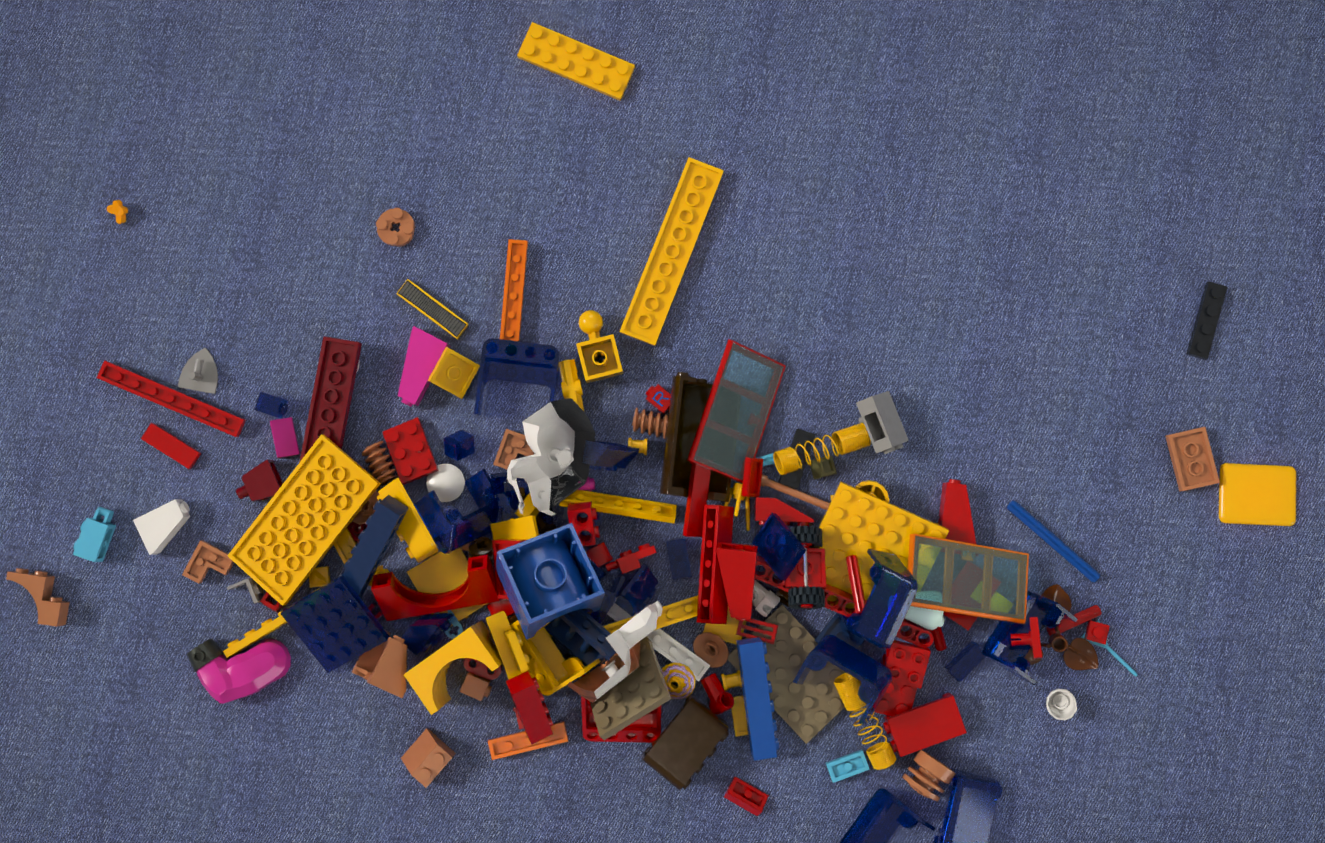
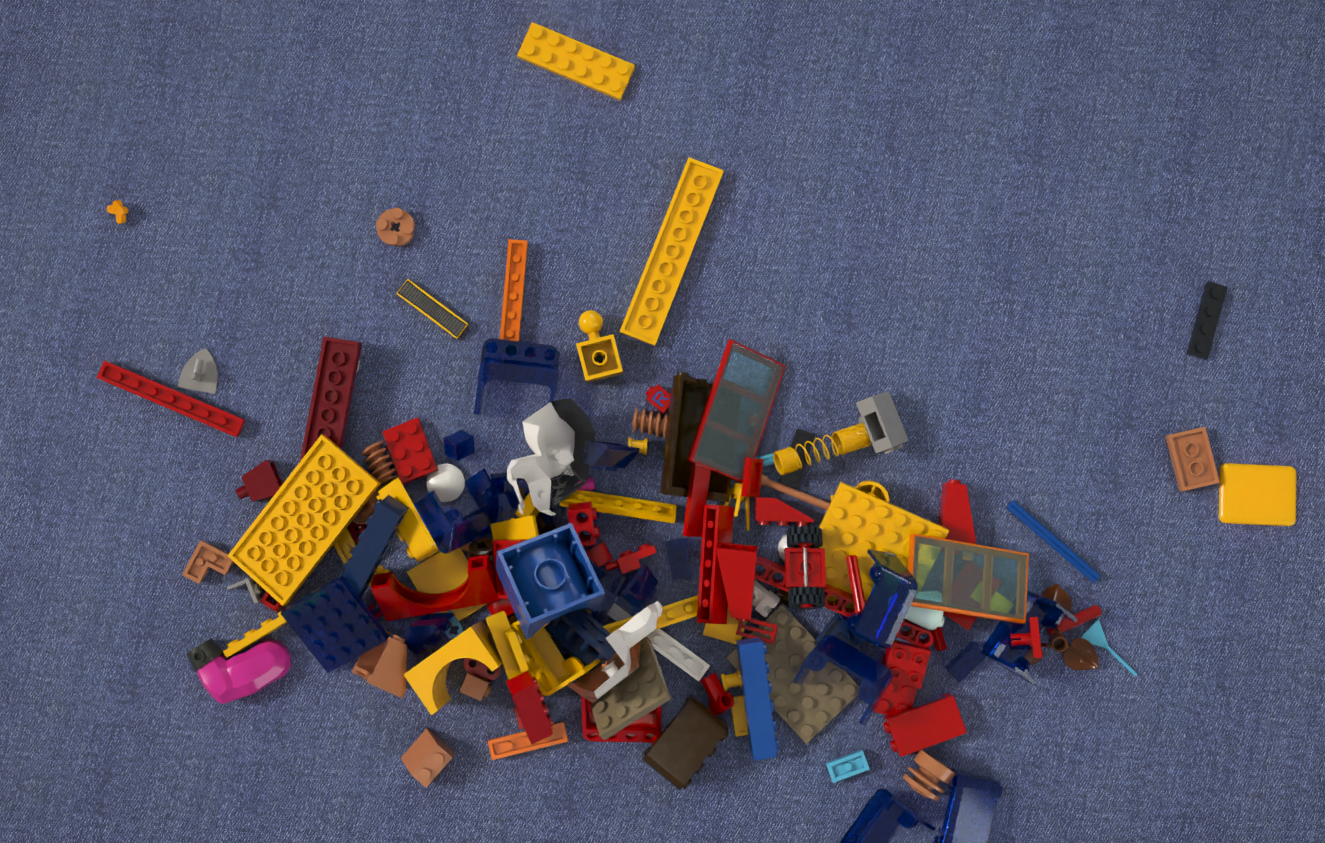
nougat arch [6,568,70,627] -> none
medium azure brick [73,507,116,562] -> none
white slope [133,499,190,555] -> none
red tile [141,423,201,469] -> none
clear blue brick [254,392,288,418] -> none
dark pink slope [270,417,300,459] -> none
yellow tile [309,566,331,588] -> none
dark pink slope [398,326,450,407] -> none
yellow plate [427,347,480,399] -> none
nougat plate [493,429,533,469] -> none
yellow piece [559,359,585,412] -> none
dish [661,662,696,699] -> none
nougat dish [693,632,729,668] -> none
red slope [724,776,769,816] -> none
clear blue tile [752,513,806,581] -> none
olive slope [810,455,837,479] -> none
yellow piece [834,671,896,770] -> none
white hair [1046,688,1077,721] -> none
red plate [1084,620,1110,645] -> none

